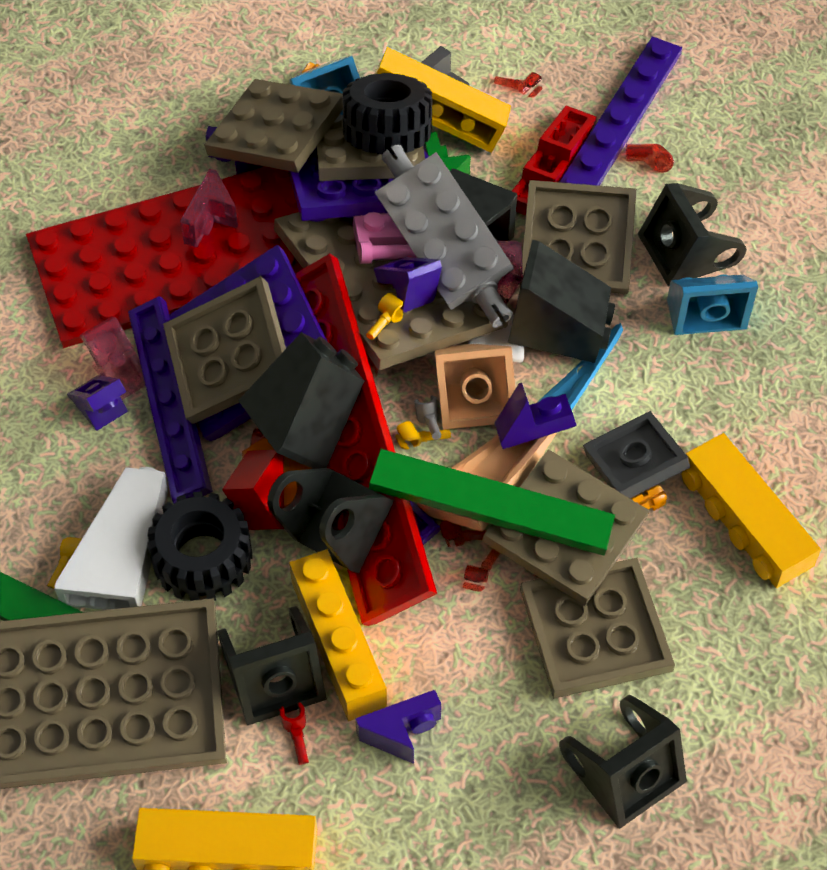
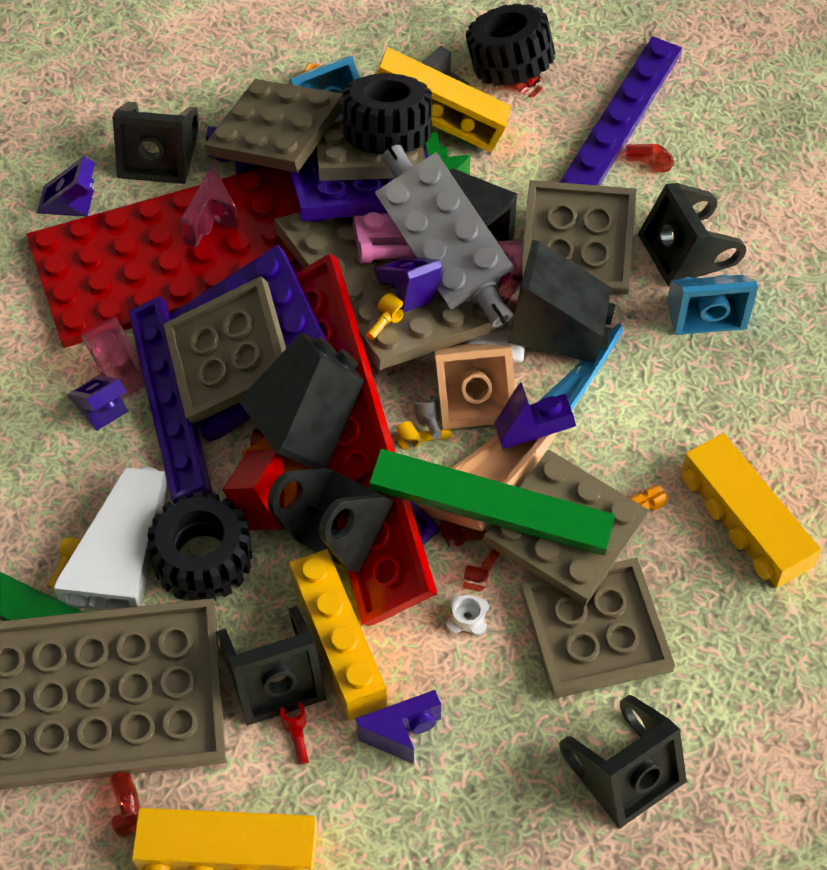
red slope [512,105,597,216] -> none
dark grey plate [583,411,690,498] -> none
none -> dark purple slope [37,156,95,217]
none -> clear red arm [110,772,140,837]
none -> pearl dark grey hose [112,101,199,184]
none -> white plate [447,595,489,636]
none -> black tyre [465,3,555,86]

